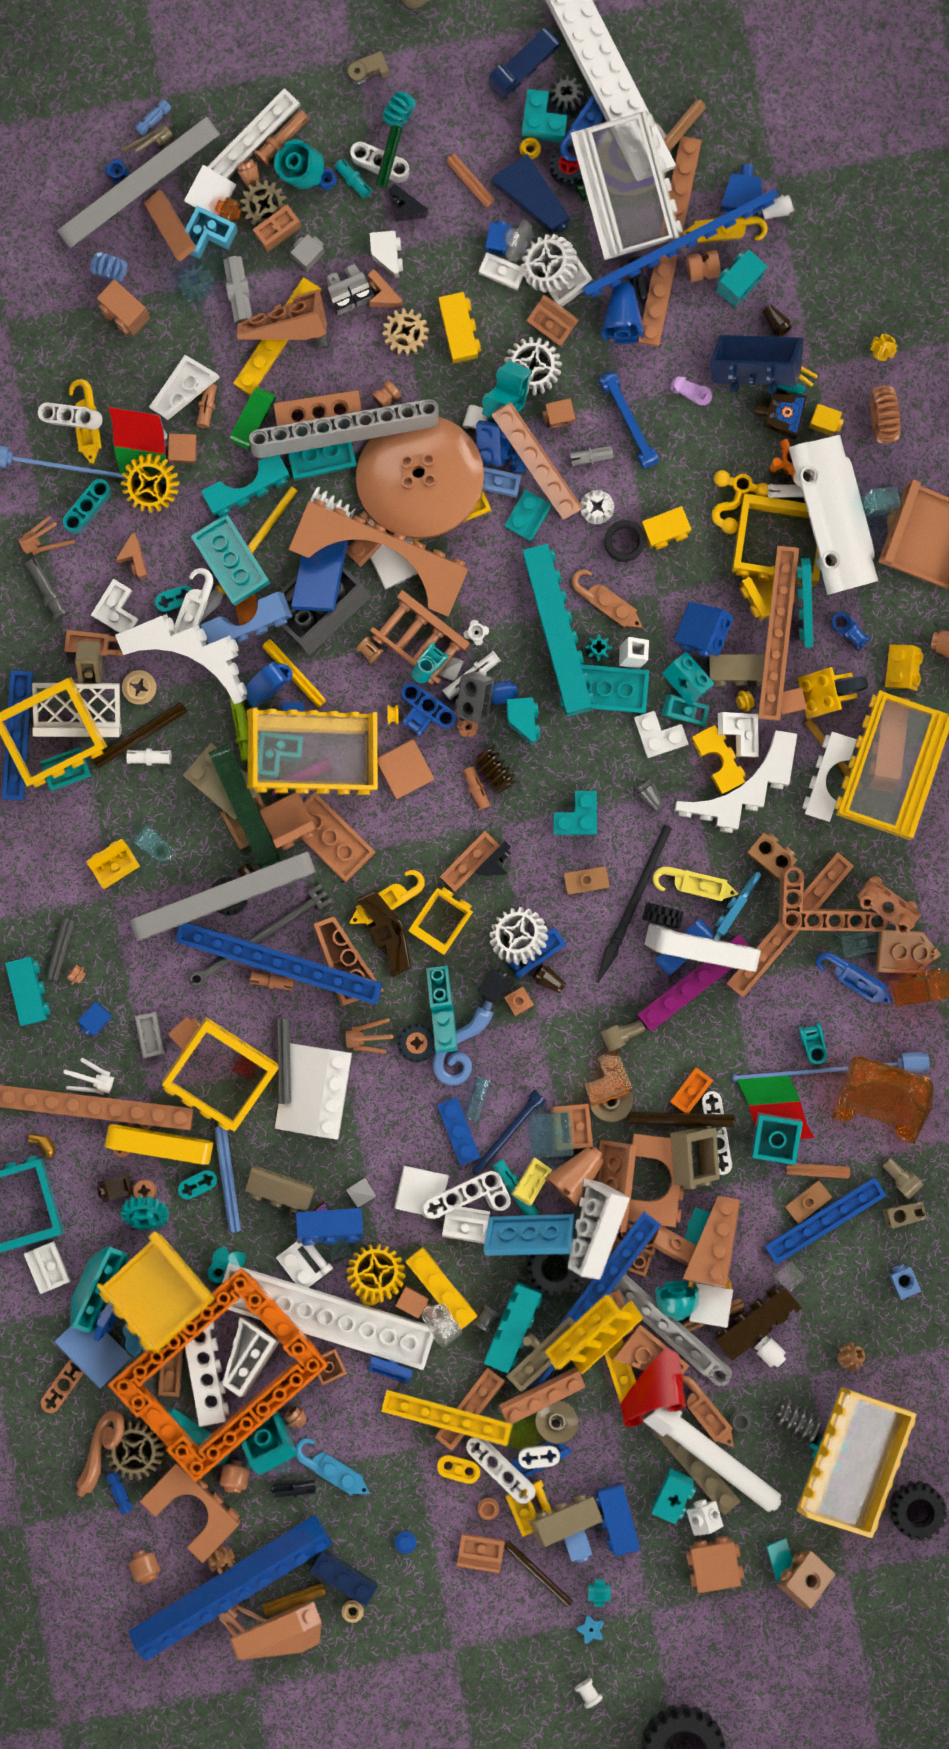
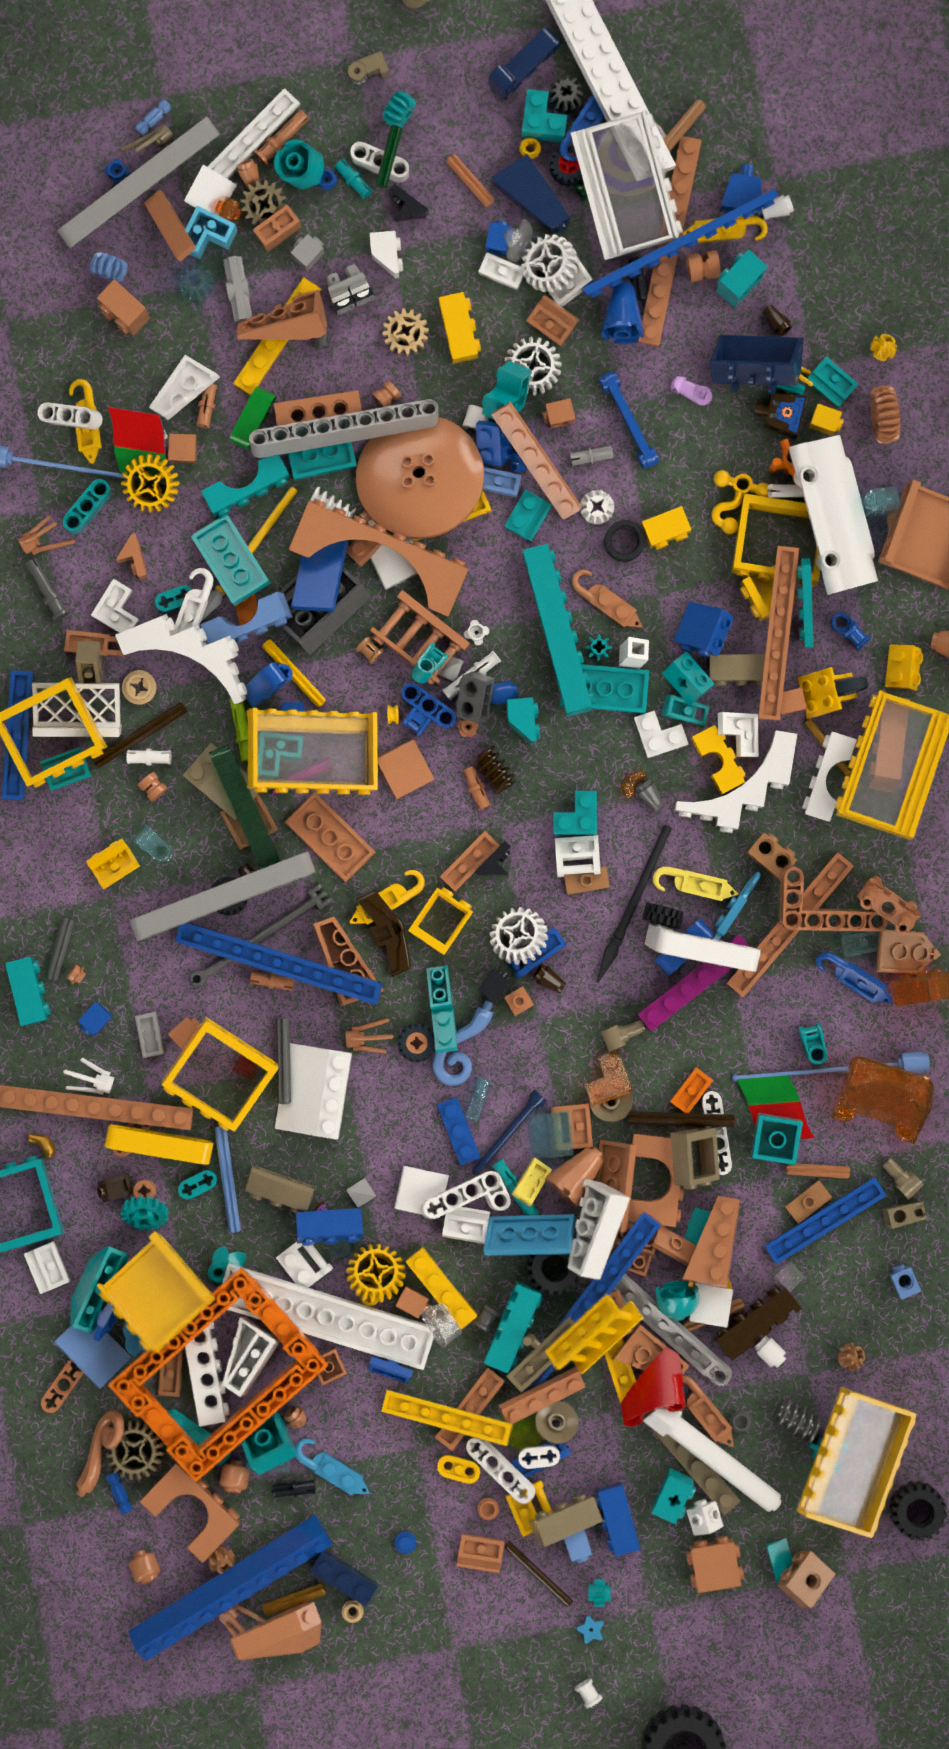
nougat bracket [260,793,317,851] -> none
nougat slope [368,269,403,308] -> none
yellow plate [736,691,754,712] -> none
none -> nougat wheel [138,772,168,802]
none -> white plate [555,835,601,877]
none -> clear orange arm [621,769,647,798]
none -> teal plate [807,356,858,409]

